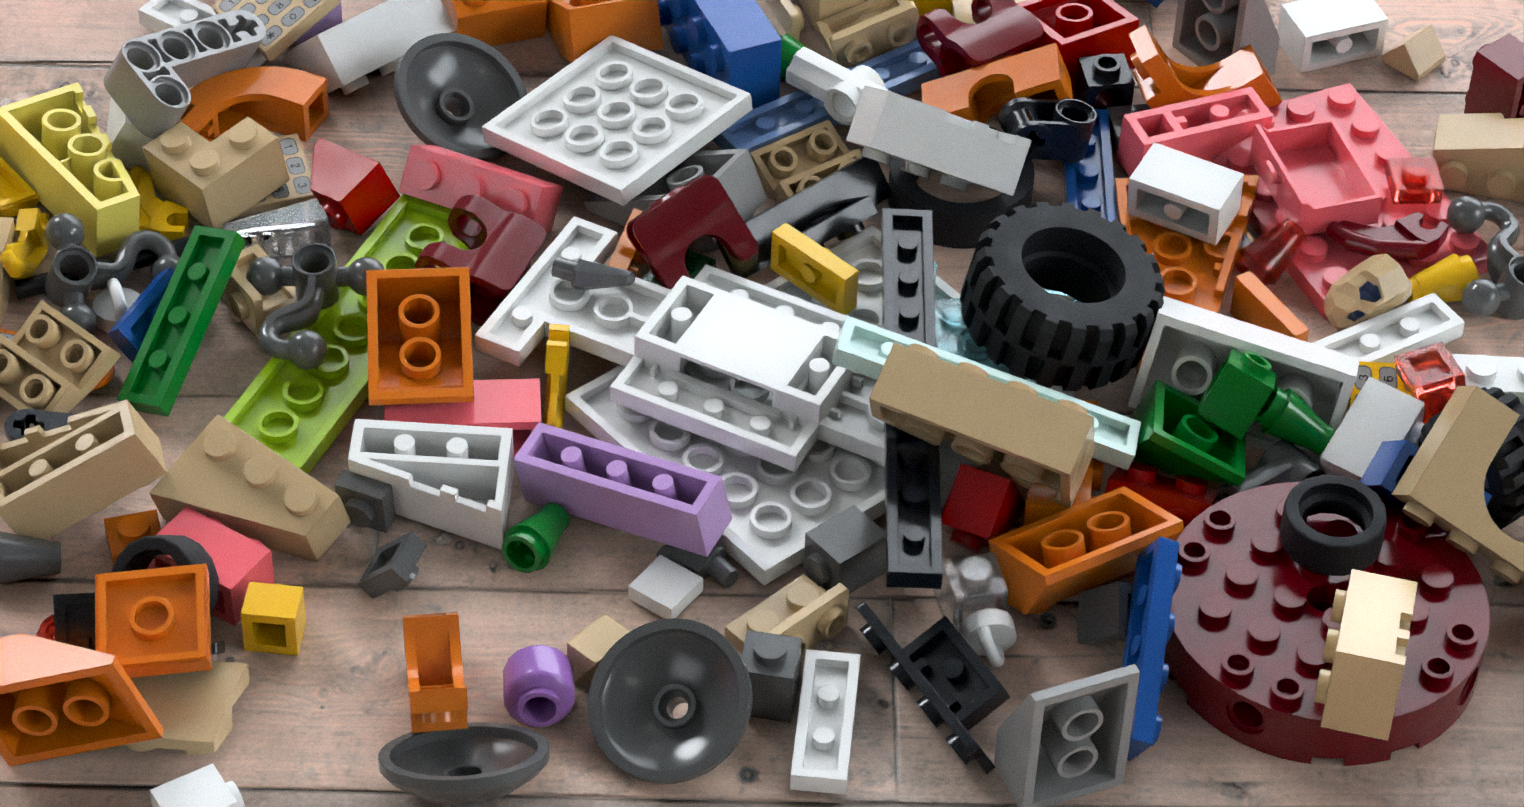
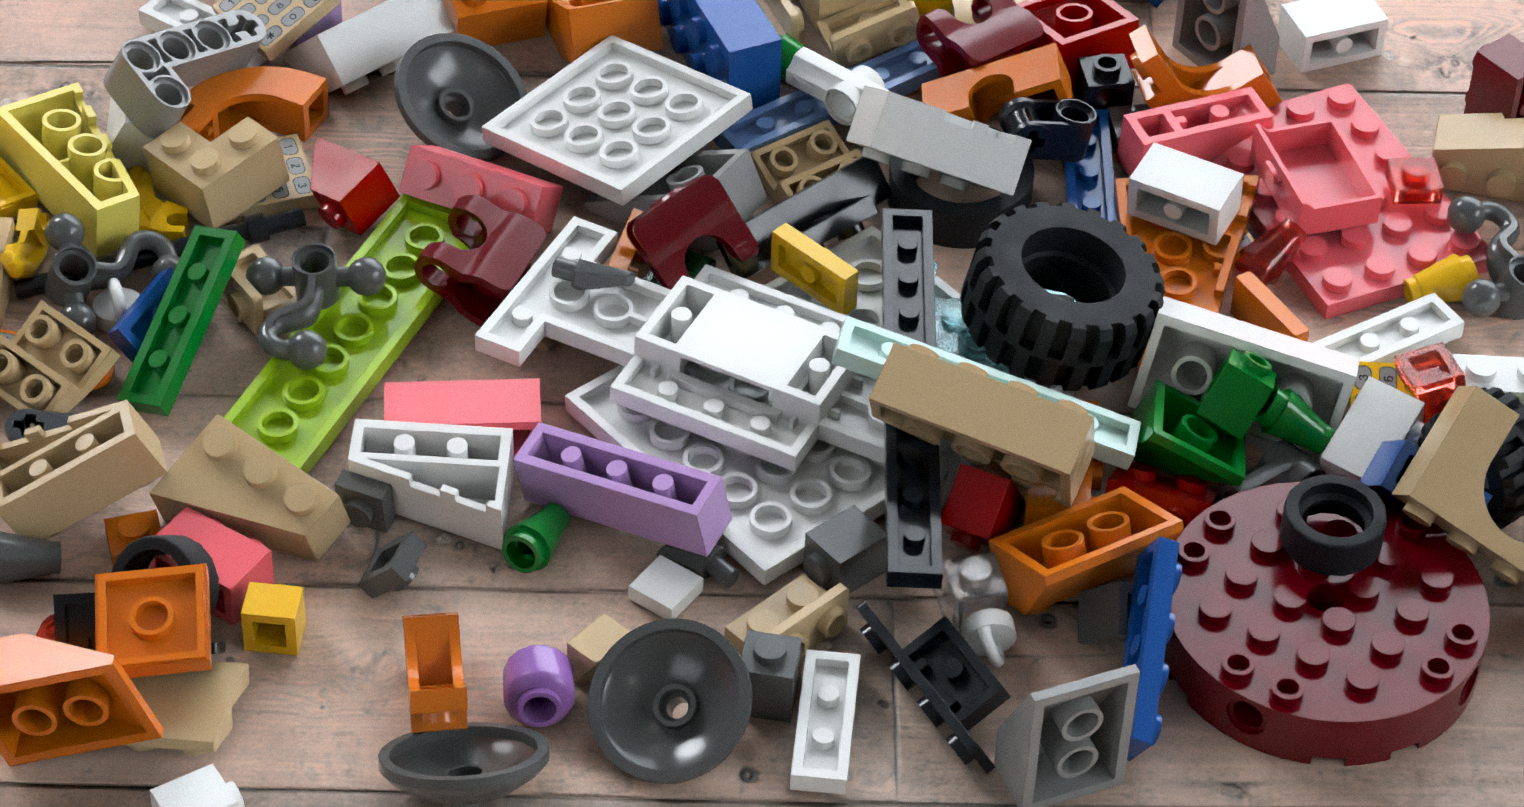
clear slope [223,198,331,262] -> none
orange slope [366,267,474,405] -> none
yellow piece [542,324,570,429] -> none
tan wedge [1314,569,1418,741] -> none
tan rock [1324,254,1412,329] -> none
dark red piece [1326,212,1449,260] -> none
tan slope [1381,24,1446,81] -> none

